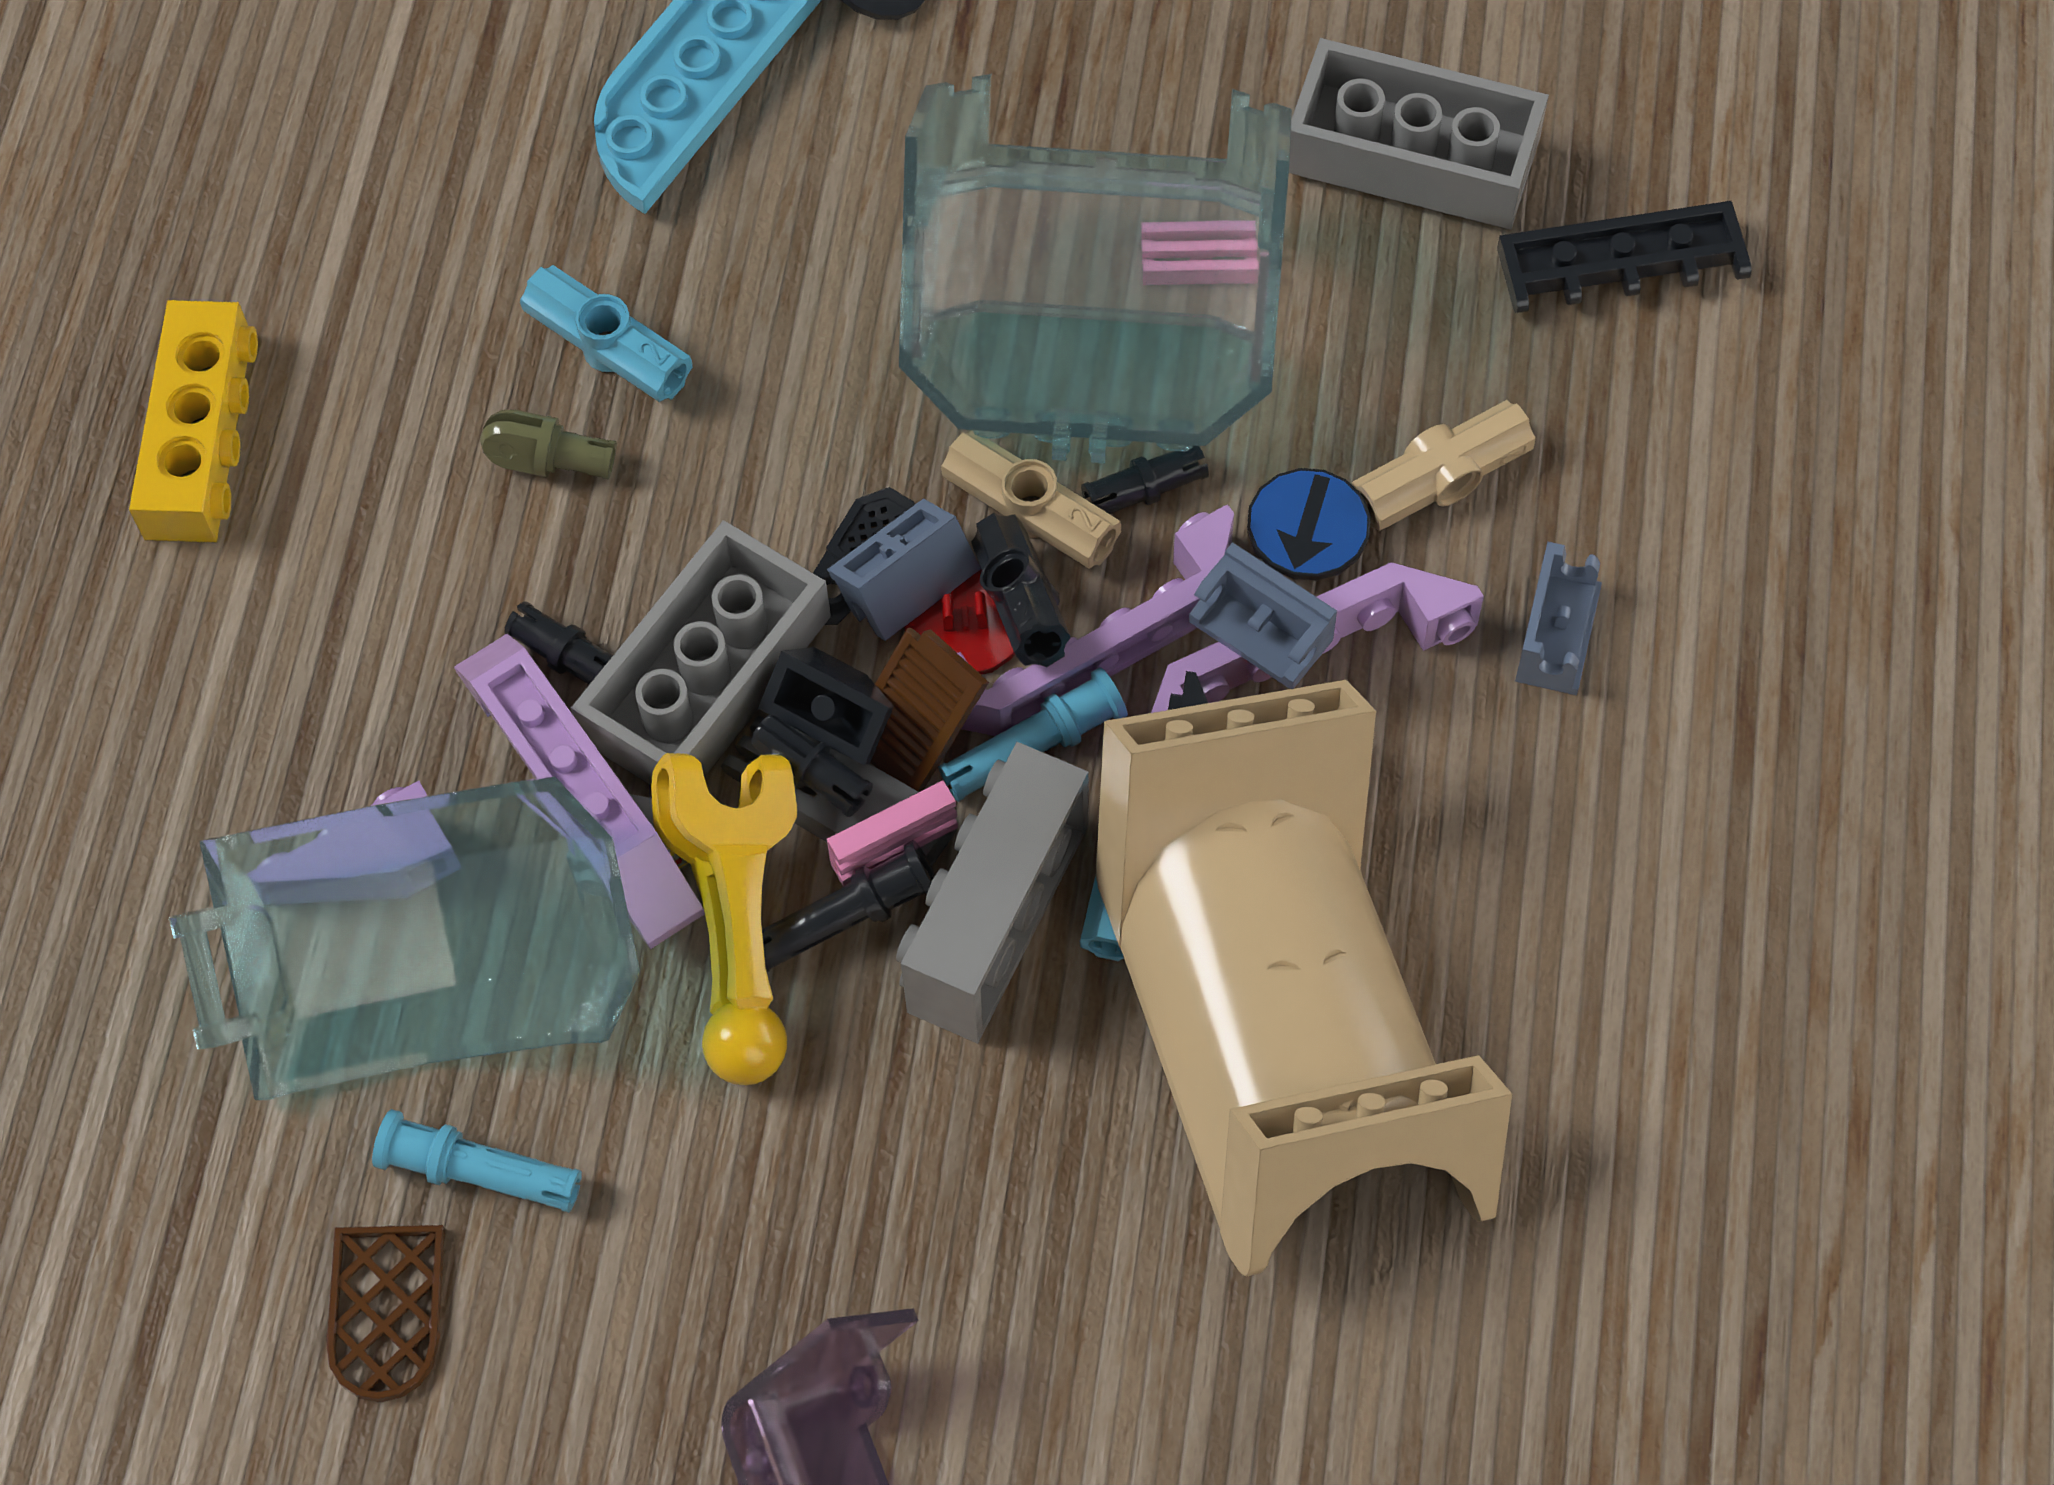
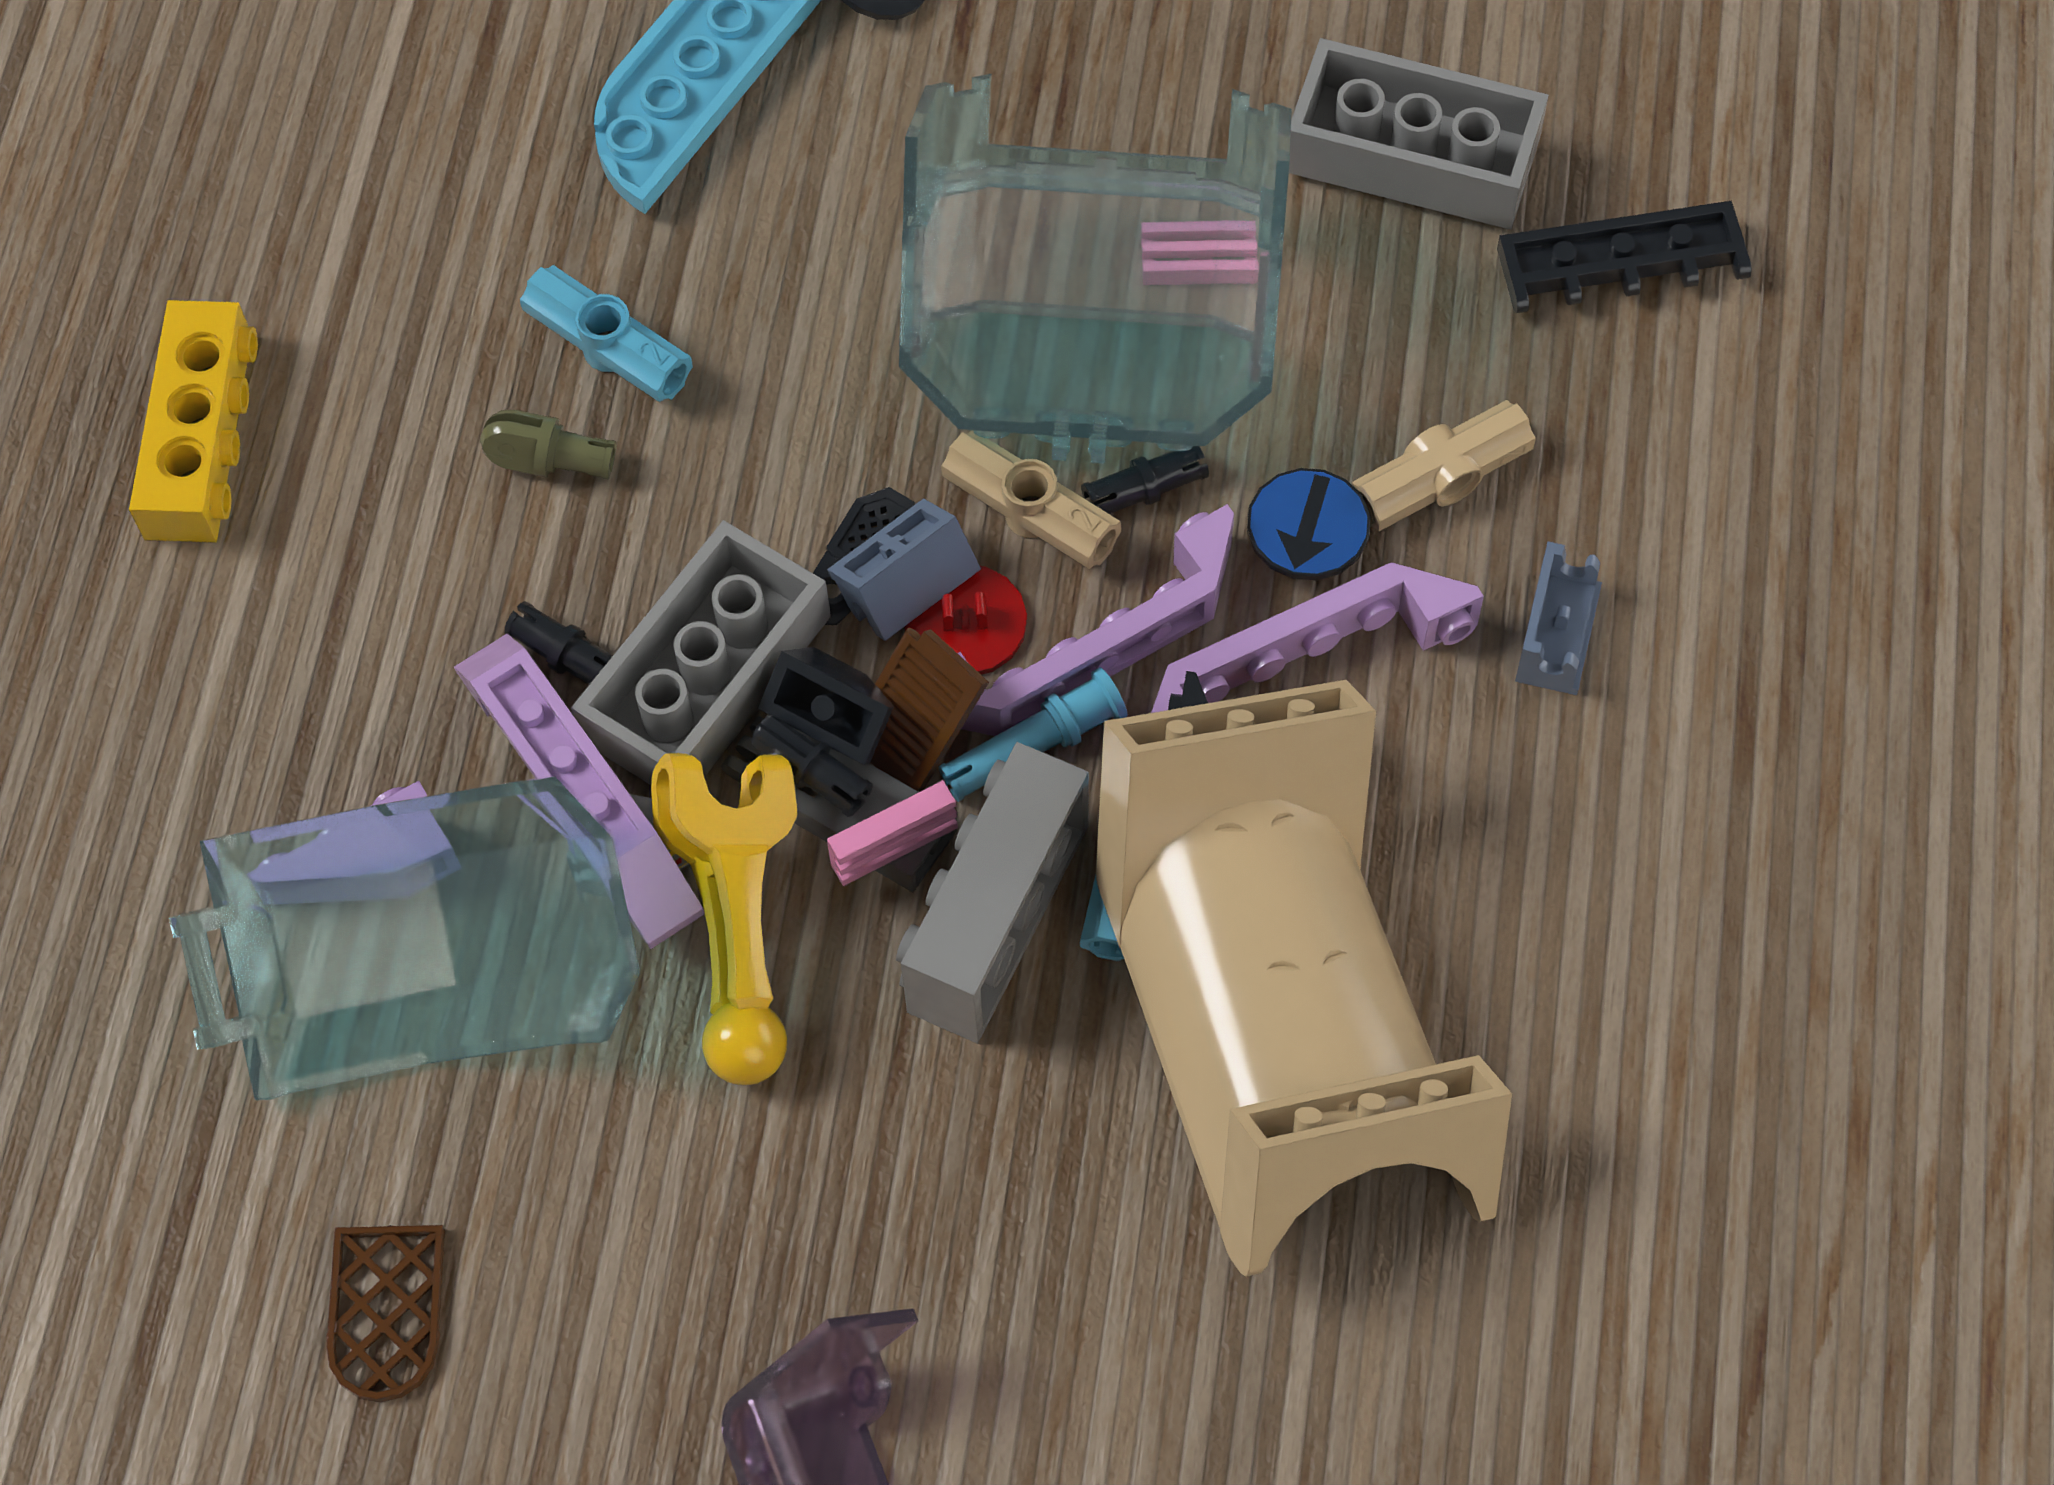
medium azure pin [372,1109,582,1213] -> none
black pin [762,840,935,972] -> none
black piece [971,513,1071,668] -> none
sand blue hinge [1189,542,1337,689] -> none

